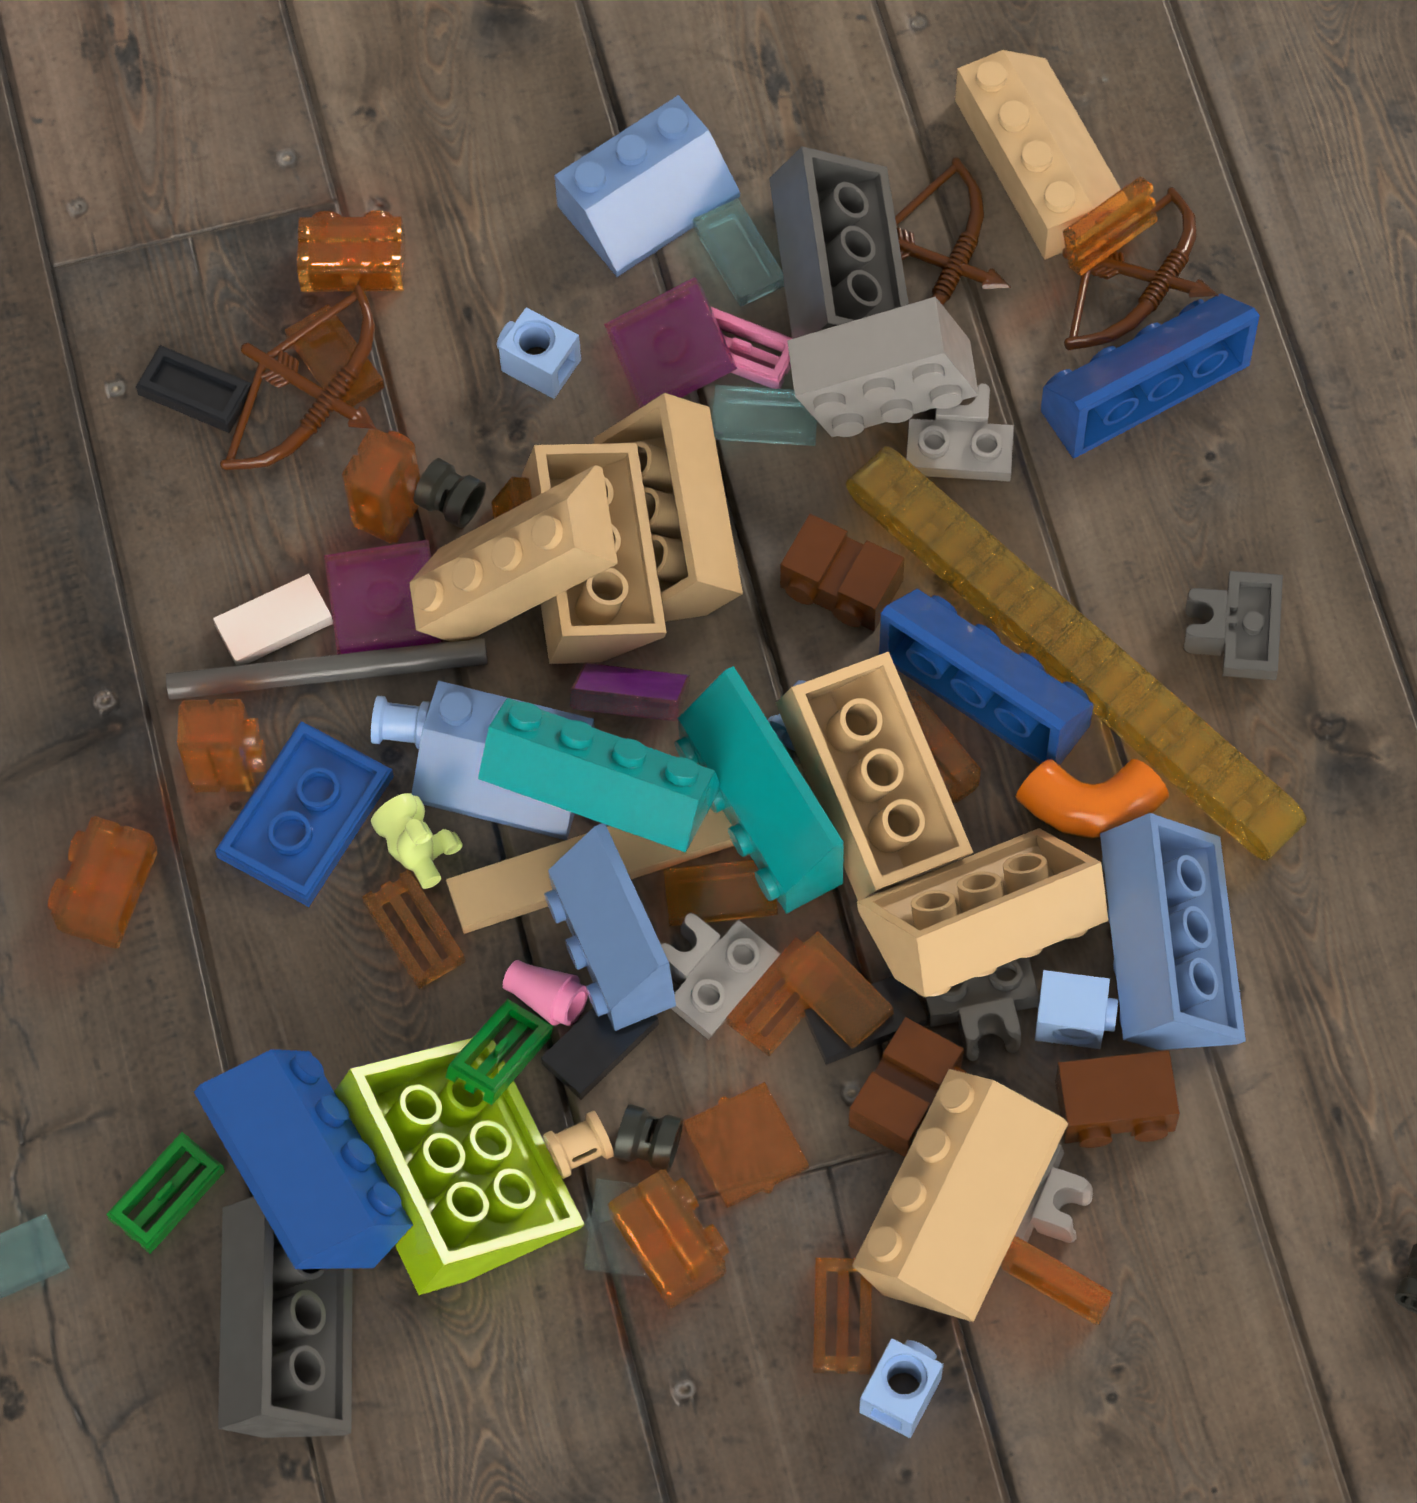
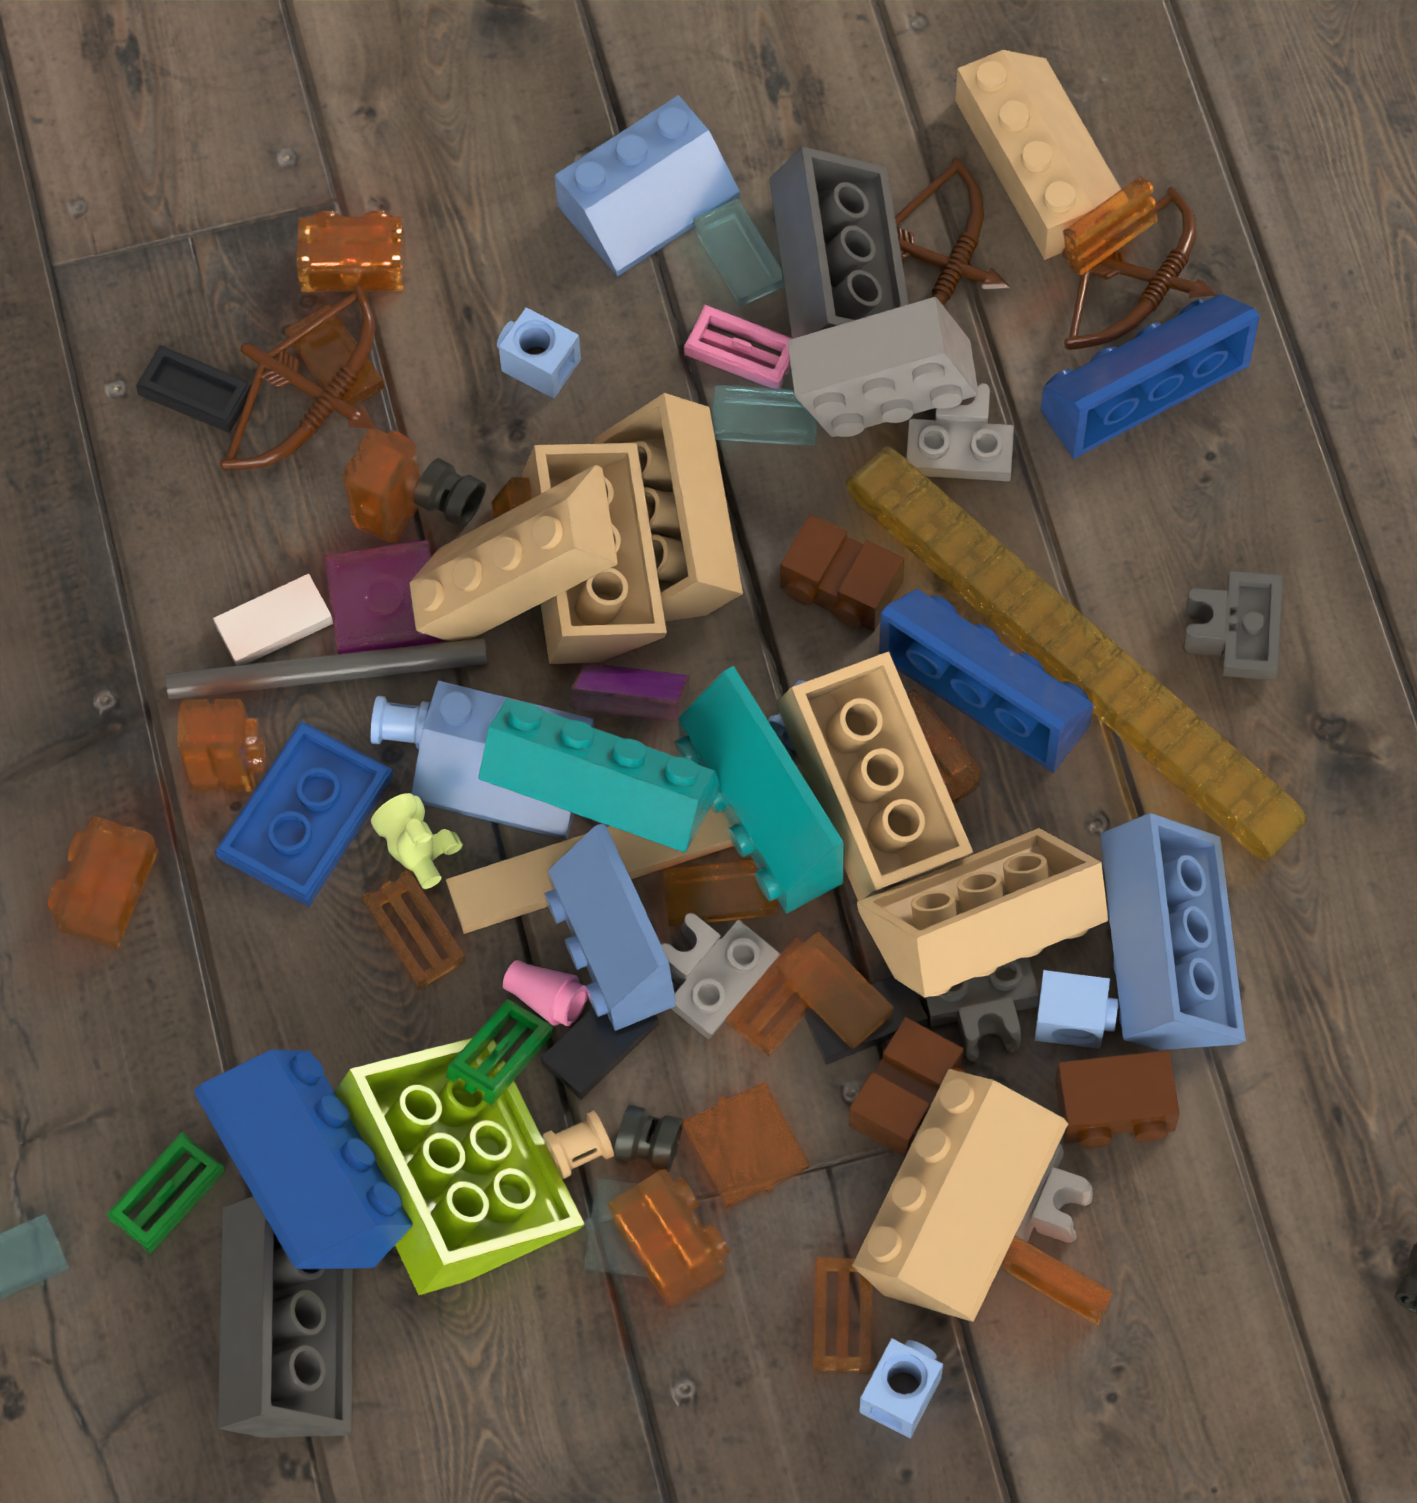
clear pink tile [604,277,738,408] -> none
orange cylinder [1015,759,1169,839] -> none

